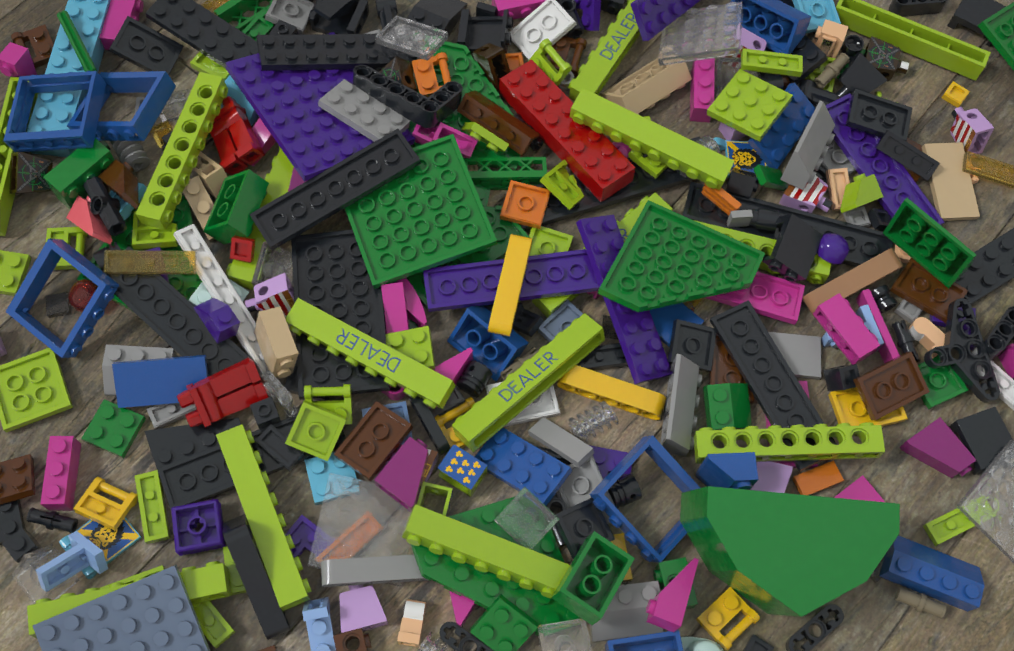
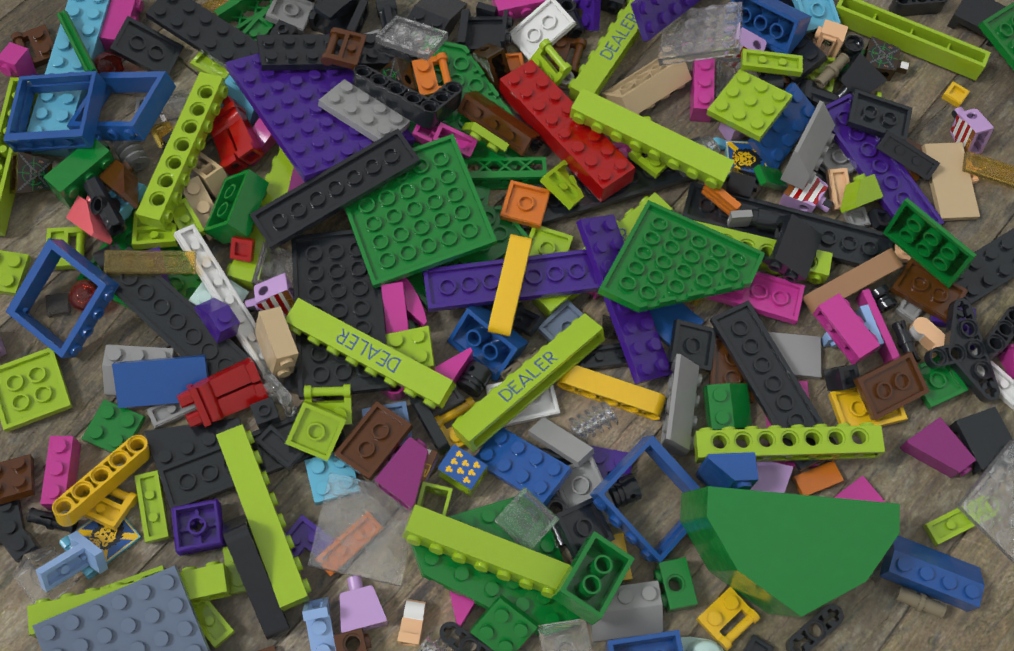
light grey beam [321,554,429,587] -> none
dark pink slope [646,558,699,633] -> none
dark purple hair [816,233,849,264] -> none
none -> yellow beam [52,435,150,527]
none -> clear red hair [93,52,124,74]
none -> lime plate [173,197,206,236]
none -> reddish brown plate [321,27,367,70]

